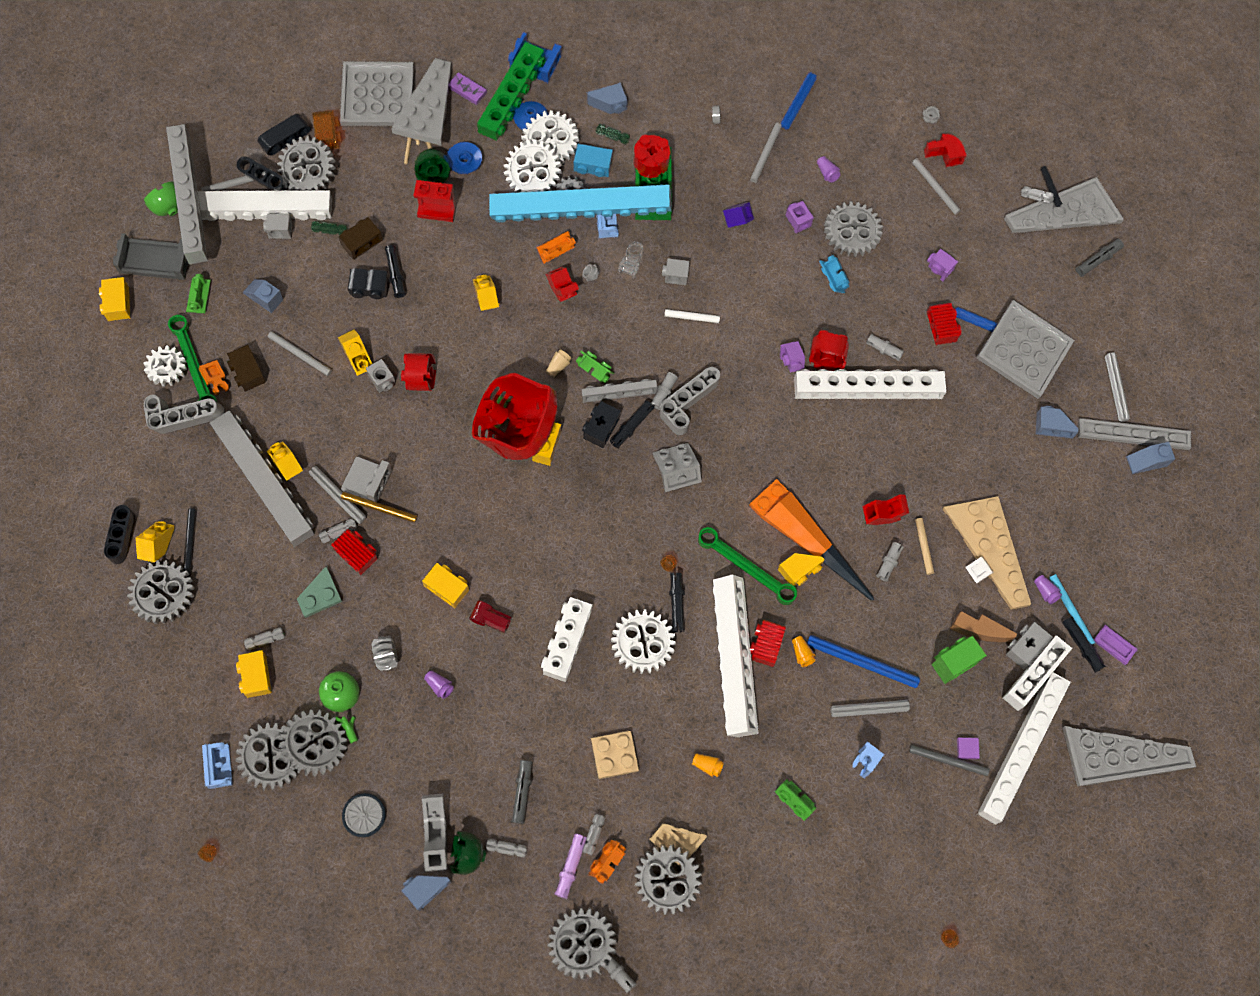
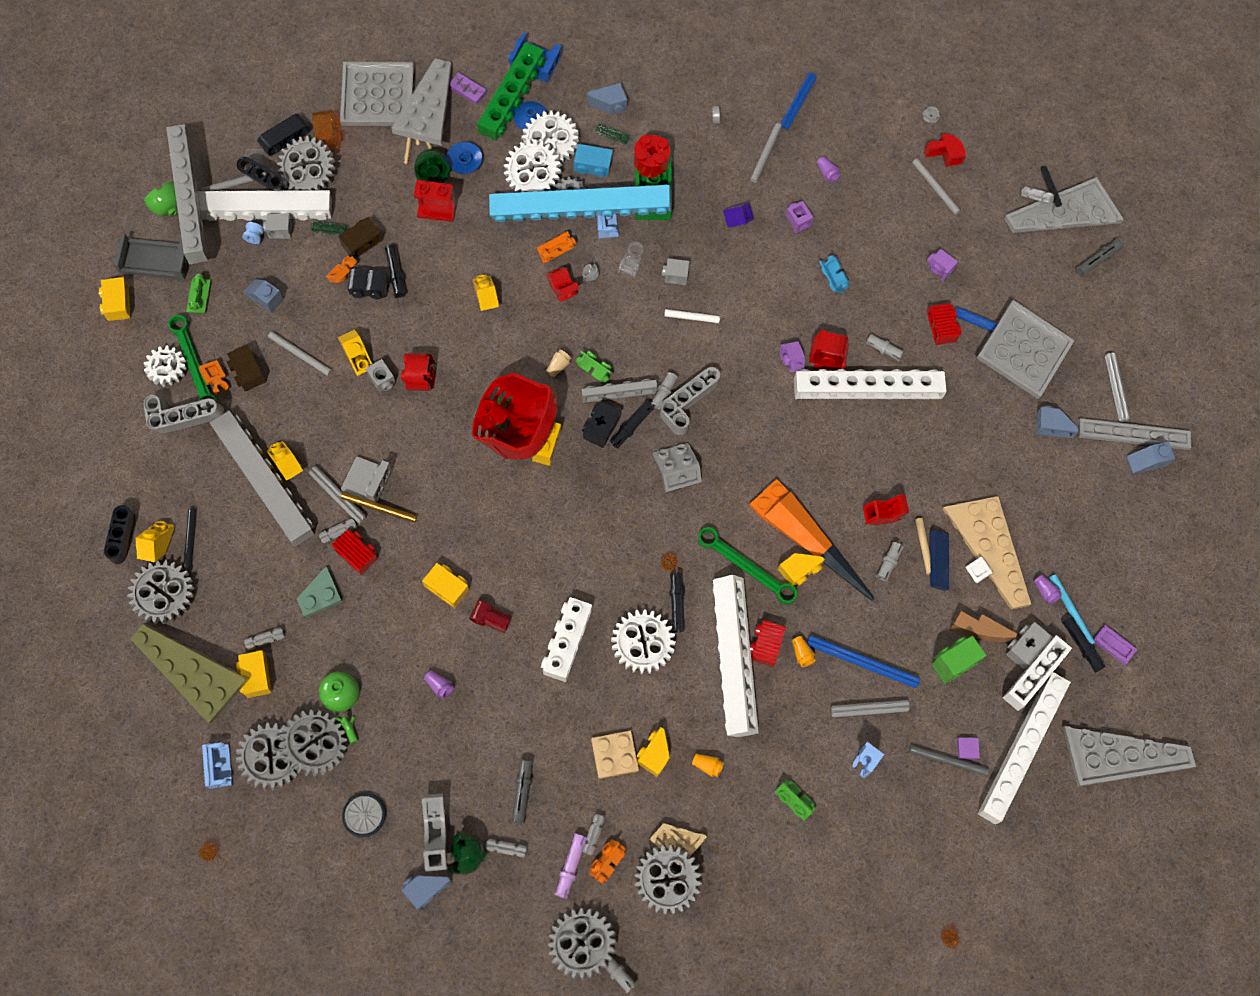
light grey gear [372,636,398,671] -> none
light grey gear [824,202,883,257] -> none
none -> olive wing [130,624,250,723]
none -> light blue wheel [242,222,264,244]
none -> orange plate [325,256,357,283]
none -> yellow slope [636,727,670,777]
none -> dark blue tile [930,530,949,591]

